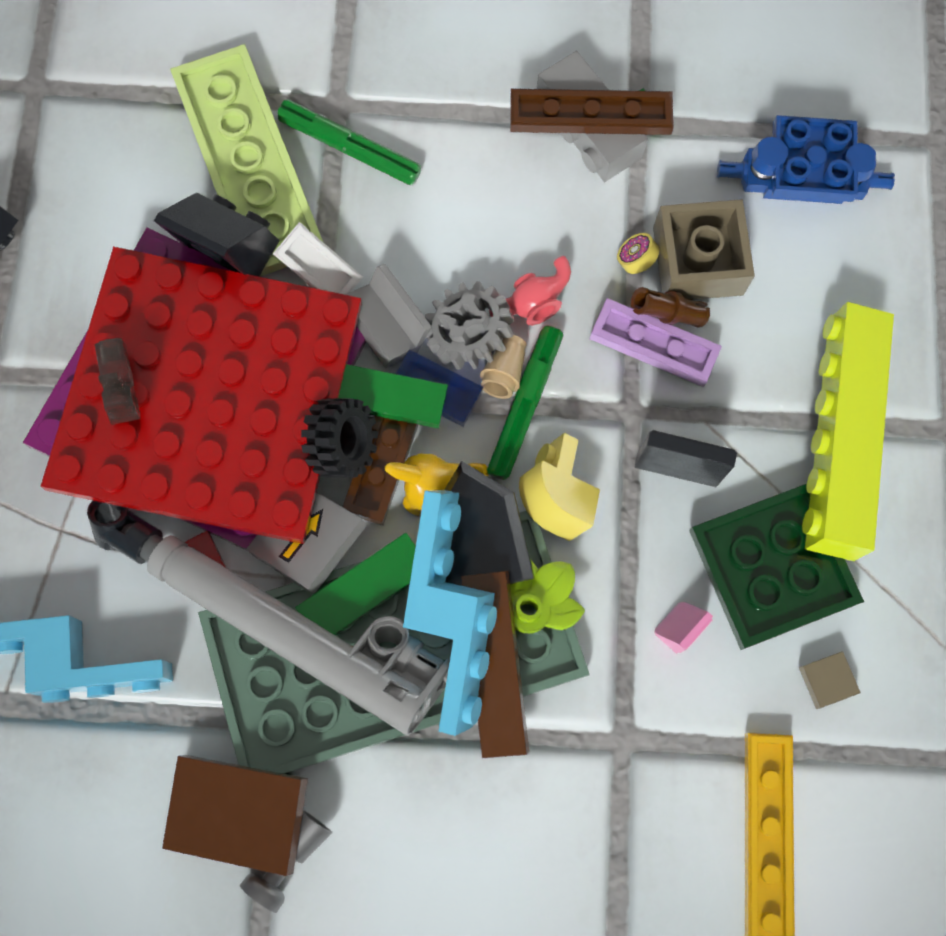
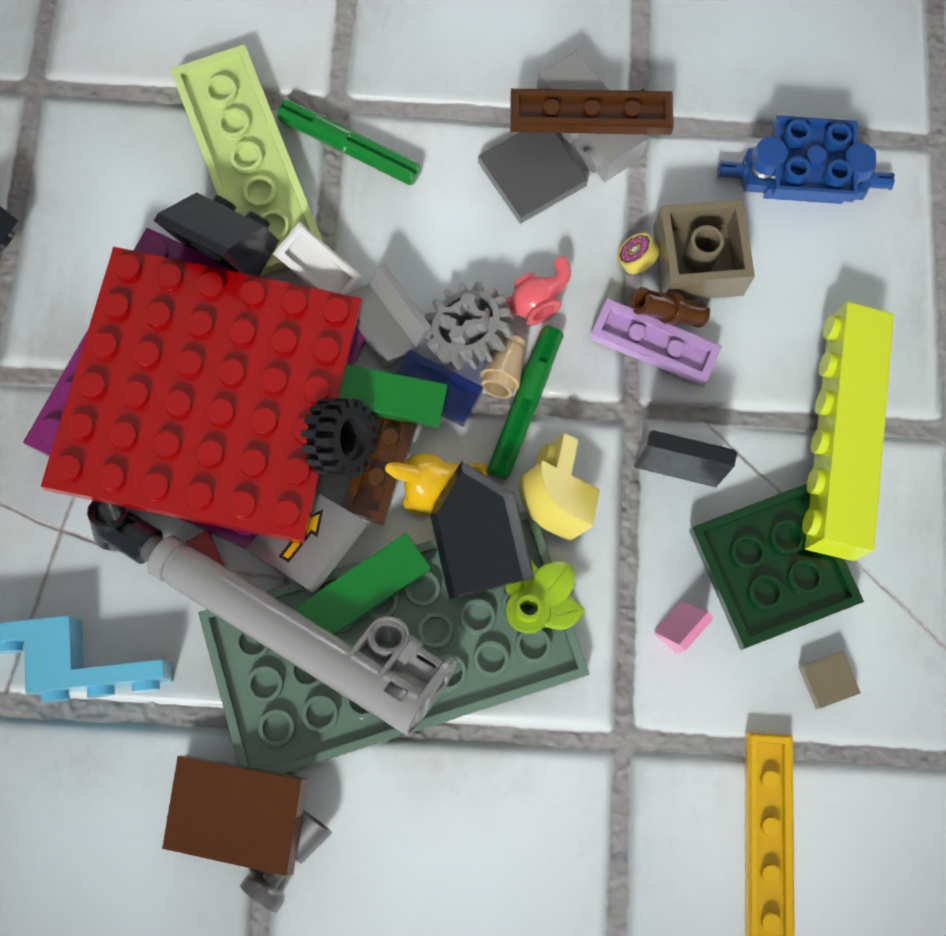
clear smoke bar [94,338,141,425] -> none
medium azure bracket [403,490,497,736] -> none
reddish brown tile [461,571,530,758] -> none
none -> dark grey tile [478,132,588,224]

